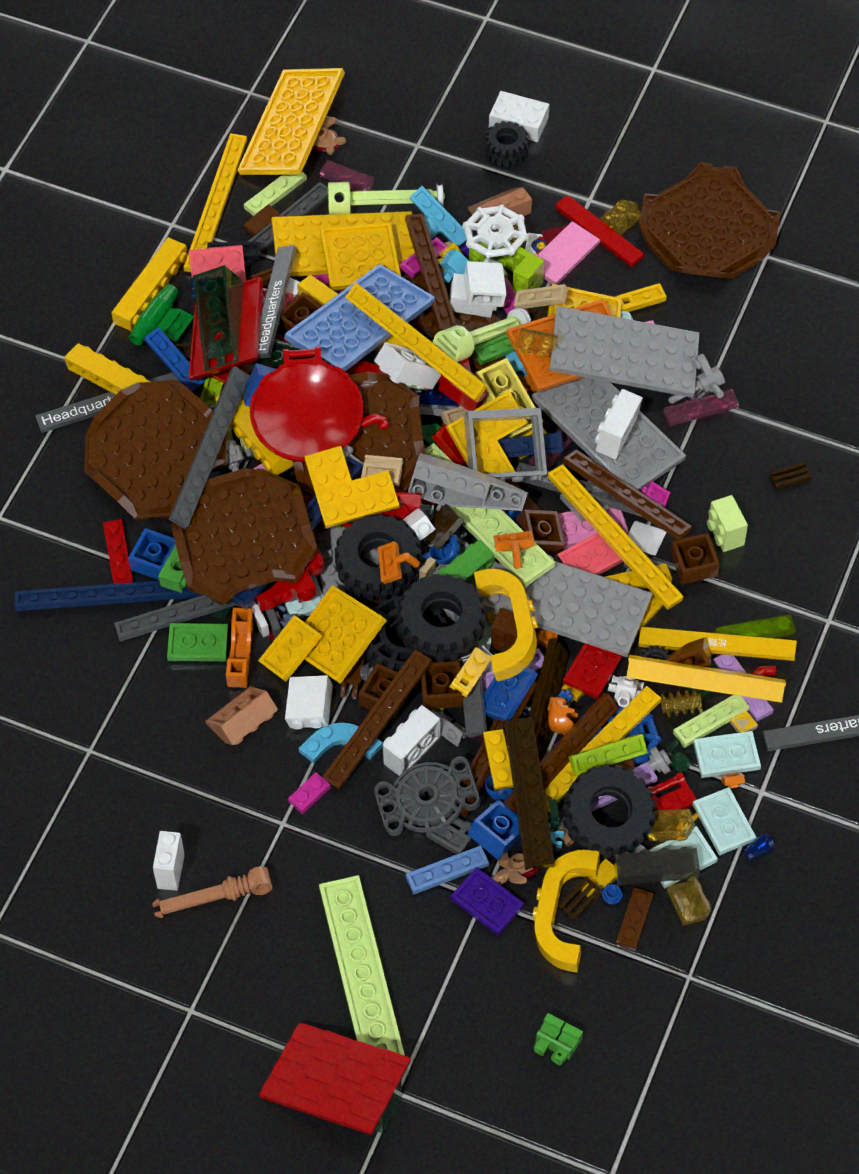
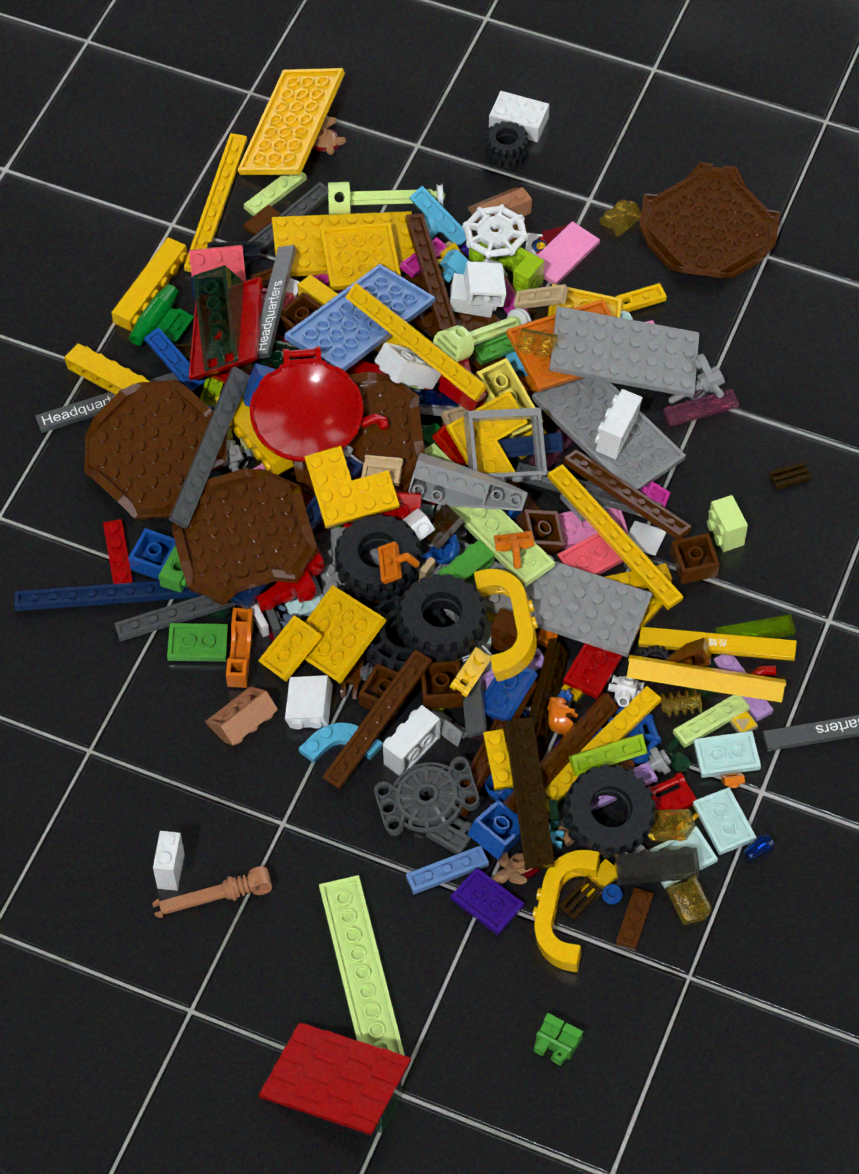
dark pink plate [288,773,330,814] -> none
clear pink plate [320,160,374,191] -> none
red tile [555,195,644,267] -> none

